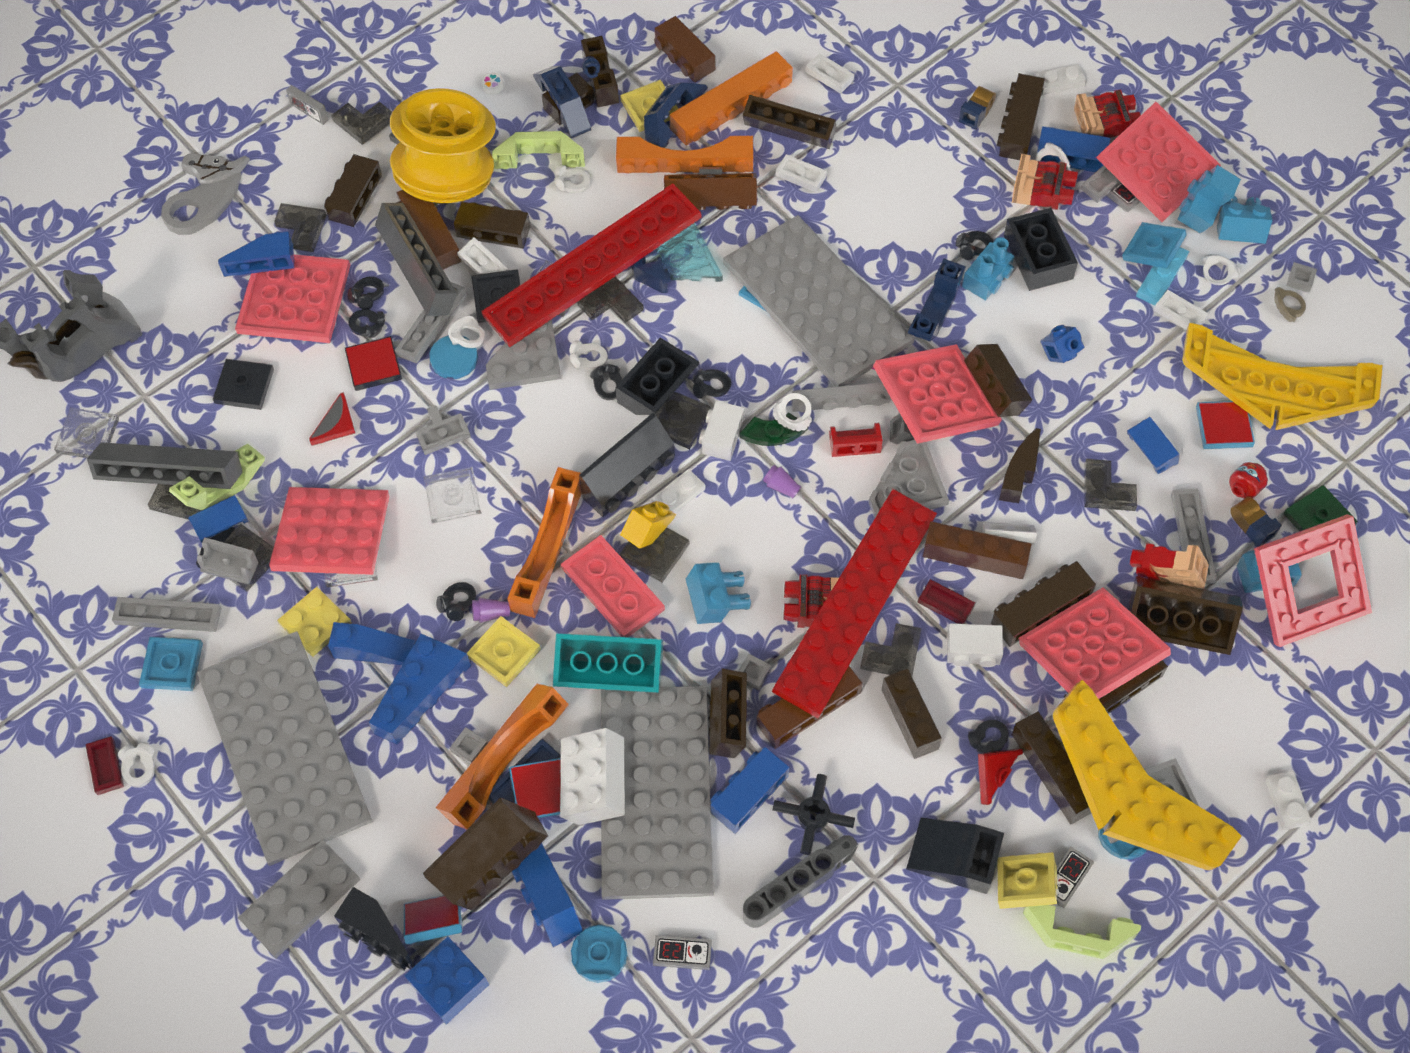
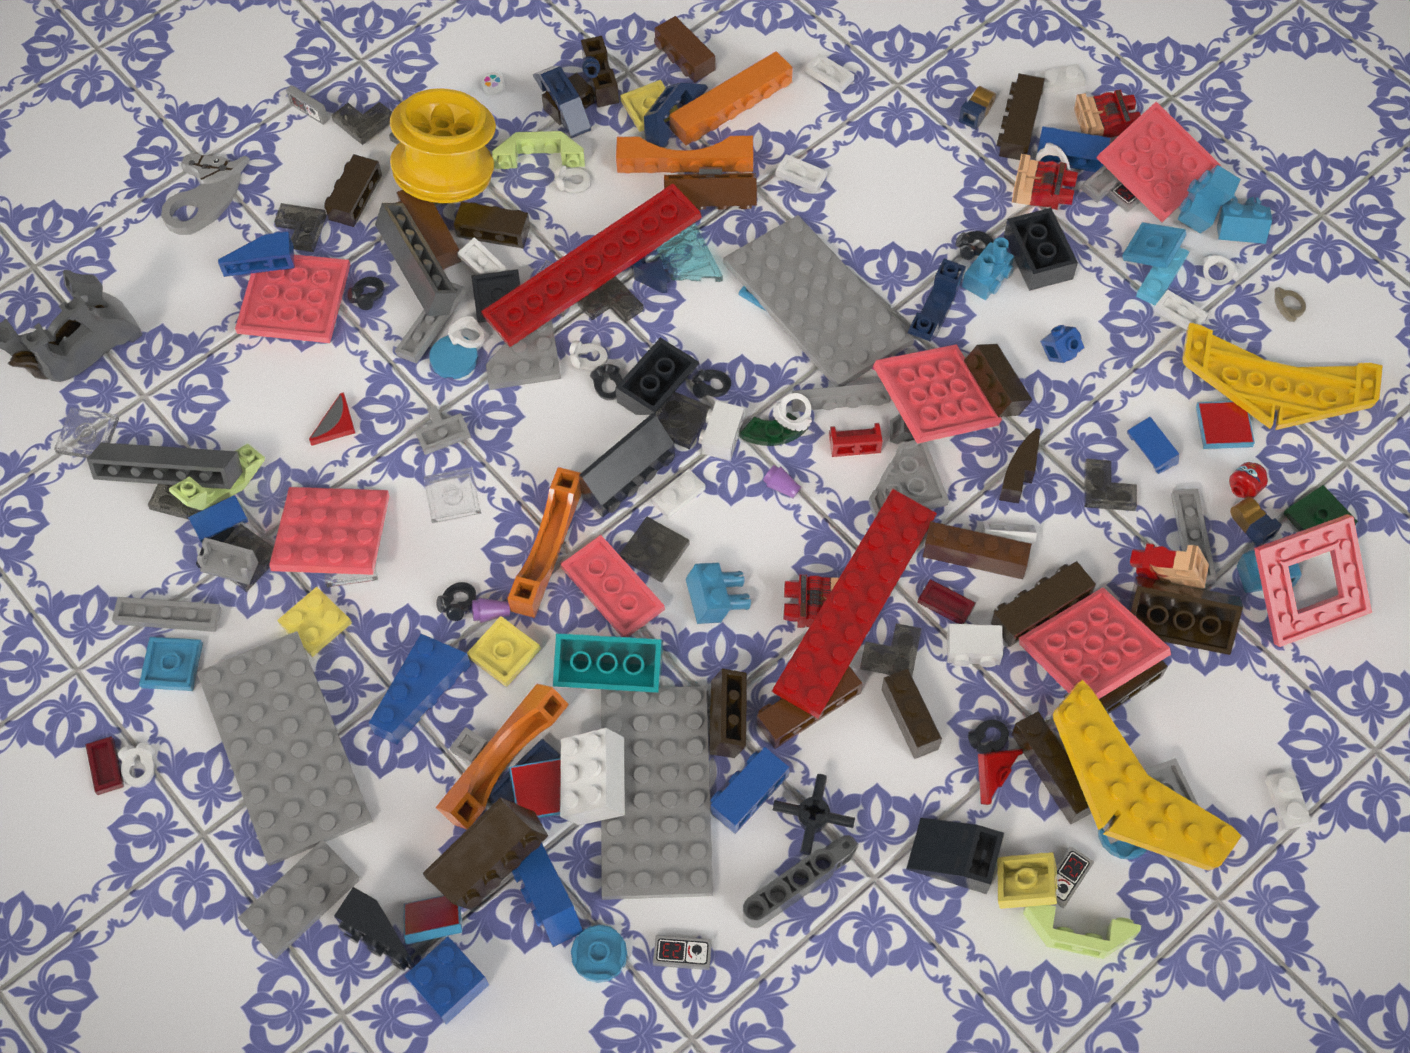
black plate [213,359,274,410] -> none
blue slope [328,622,415,665] -> none
red tile [345,336,402,391] -> none
black piece [348,309,385,339] -> none
yellow slope [620,501,676,549] -> none
light grey plate [738,654,771,691] -> none
dark brown brick [742,95,837,149] -> none
light grey plate [1286,262,1317,293] -> none

